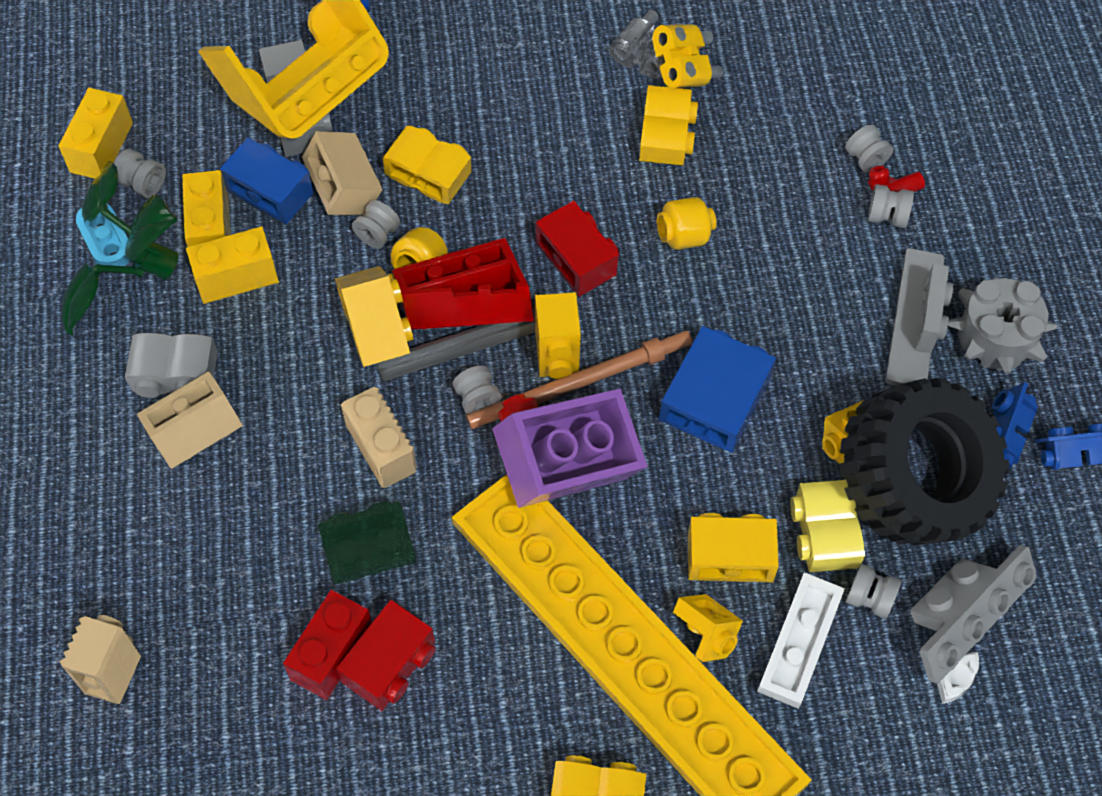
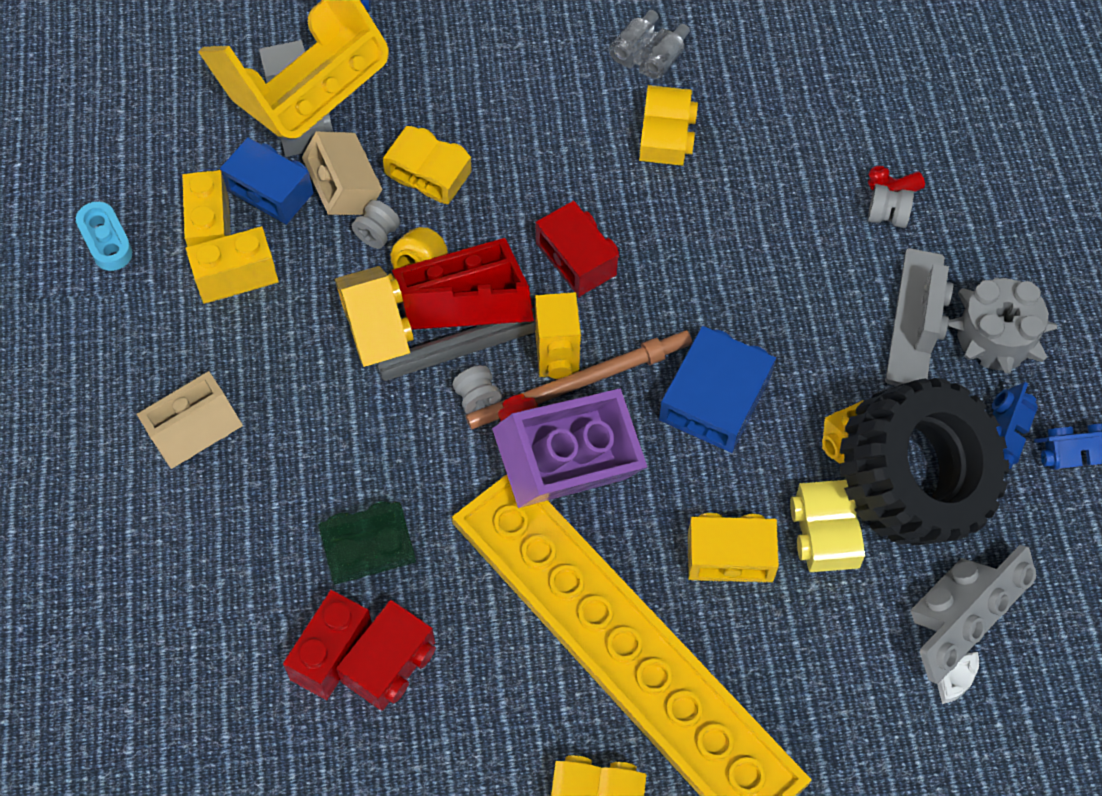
yellow brick [58,87,133,179] -> none
tan brick [60,615,141,704] -> none
dark green plant [62,161,178,336] -> none
light grey wheel [114,148,166,198] -> none
light grey brick [125,333,218,398] -> none
tan brick [341,387,417,488] -> none
yellow piece [652,24,723,88] -> none
yellow head [656,197,716,250] -> none
yellow bracket [673,594,743,662] -> none
white plate [757,572,845,709] -> none
light grey wheel [845,125,894,172] -> none
light grey wheel [845,563,902,619] -> none

